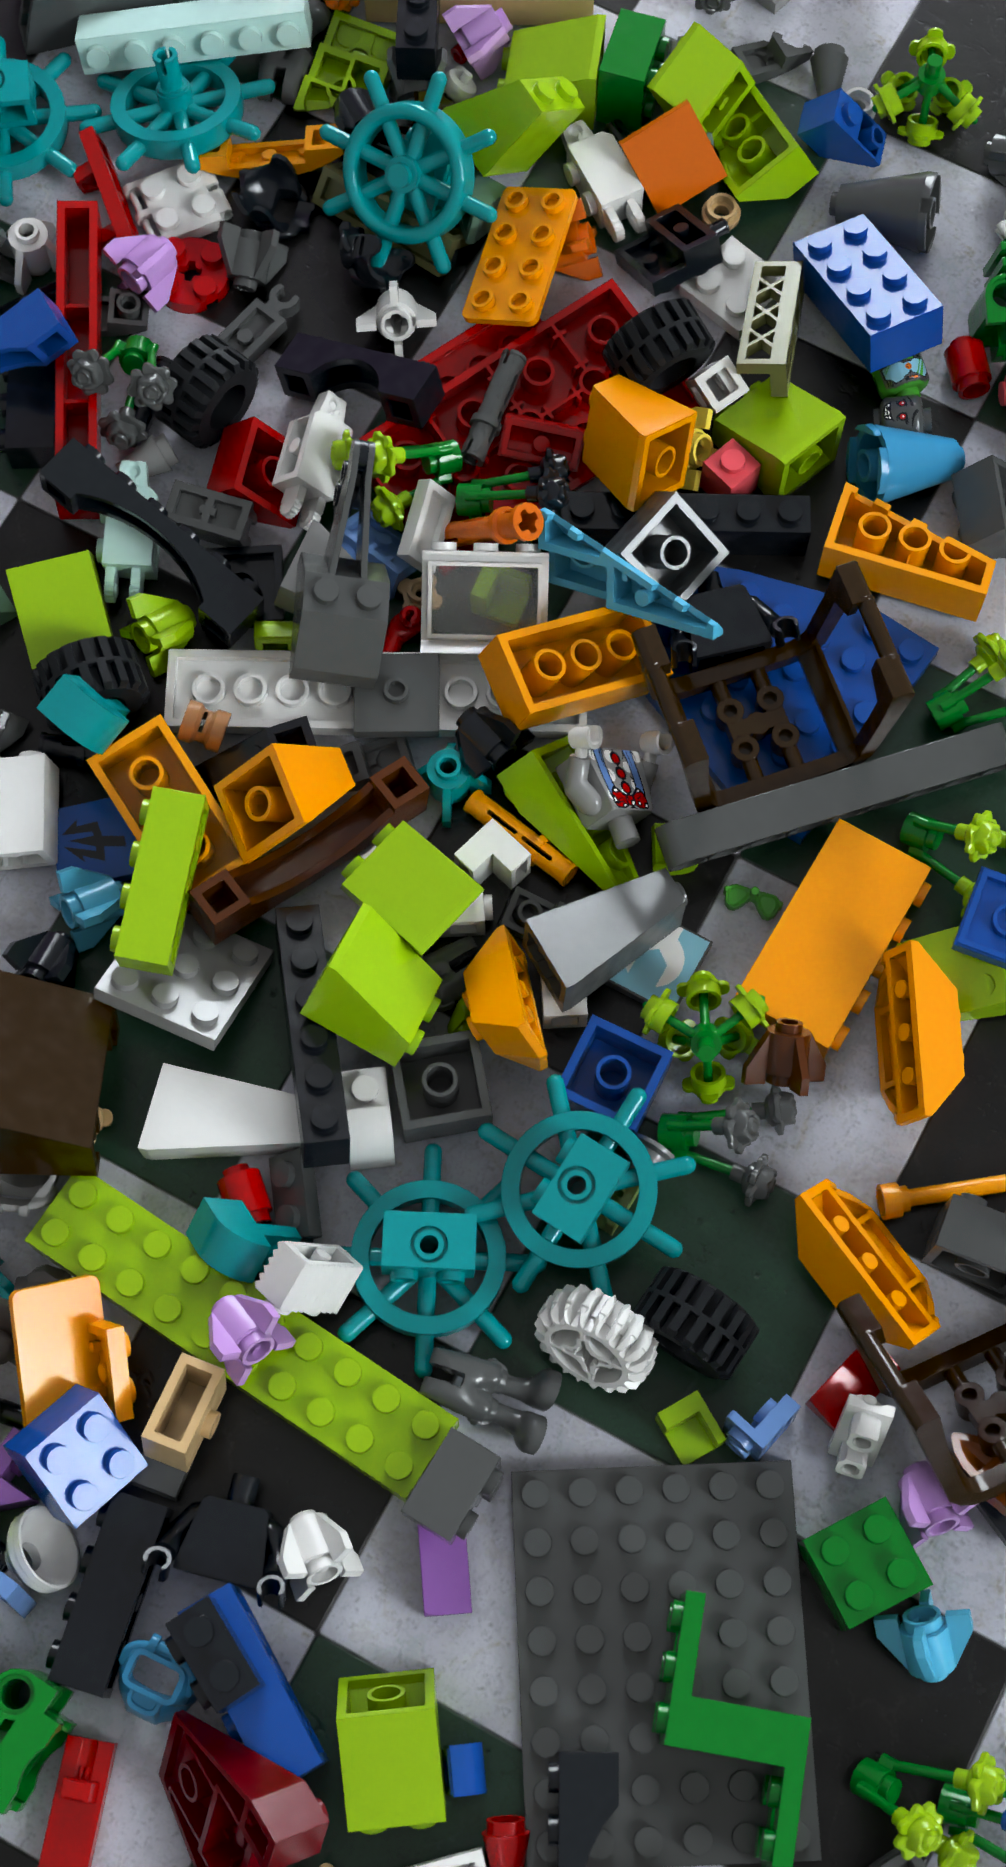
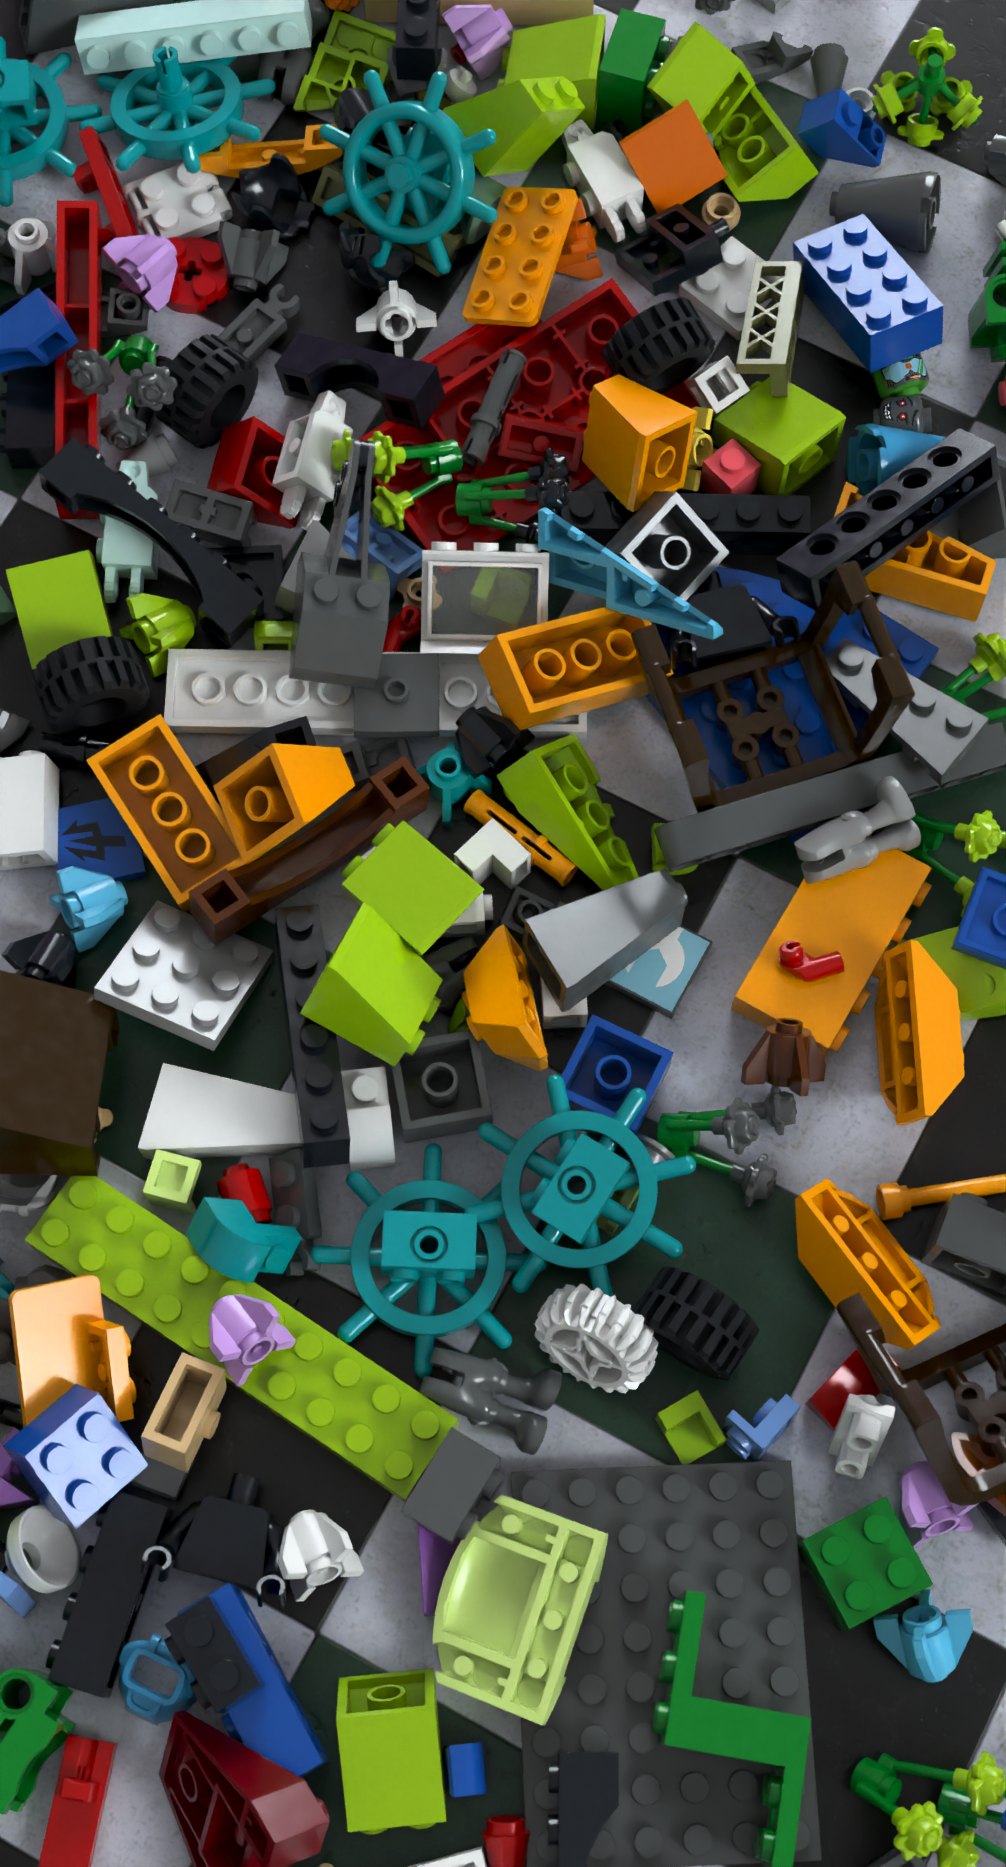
teal brick [36,674,130,755] -> none
lime brick [110,786,210,976] -> none
medium nougat wheel [177,699,232,754] -> none
white brick [255,1241,363,1316] -> none
white tile [397,479,456,573] -> none
orange pin [445,502,544,548] -> none
torso [555,725,674,849] -> none
lime plant [640,970,769,1104] -> none
bright green piece [723,884,783,921] -> none
red brick [944,336,992,400] -> none
none -> yellowish green panel [143,1149,202,1215]
none -> yellowish green slope [433,1495,609,1726]
none -> black brick [776,428,999,611]
none -> red arm [778,940,844,982]
none -> light grey piece [794,776,921,884]
none -> wing [826,638,989,785]

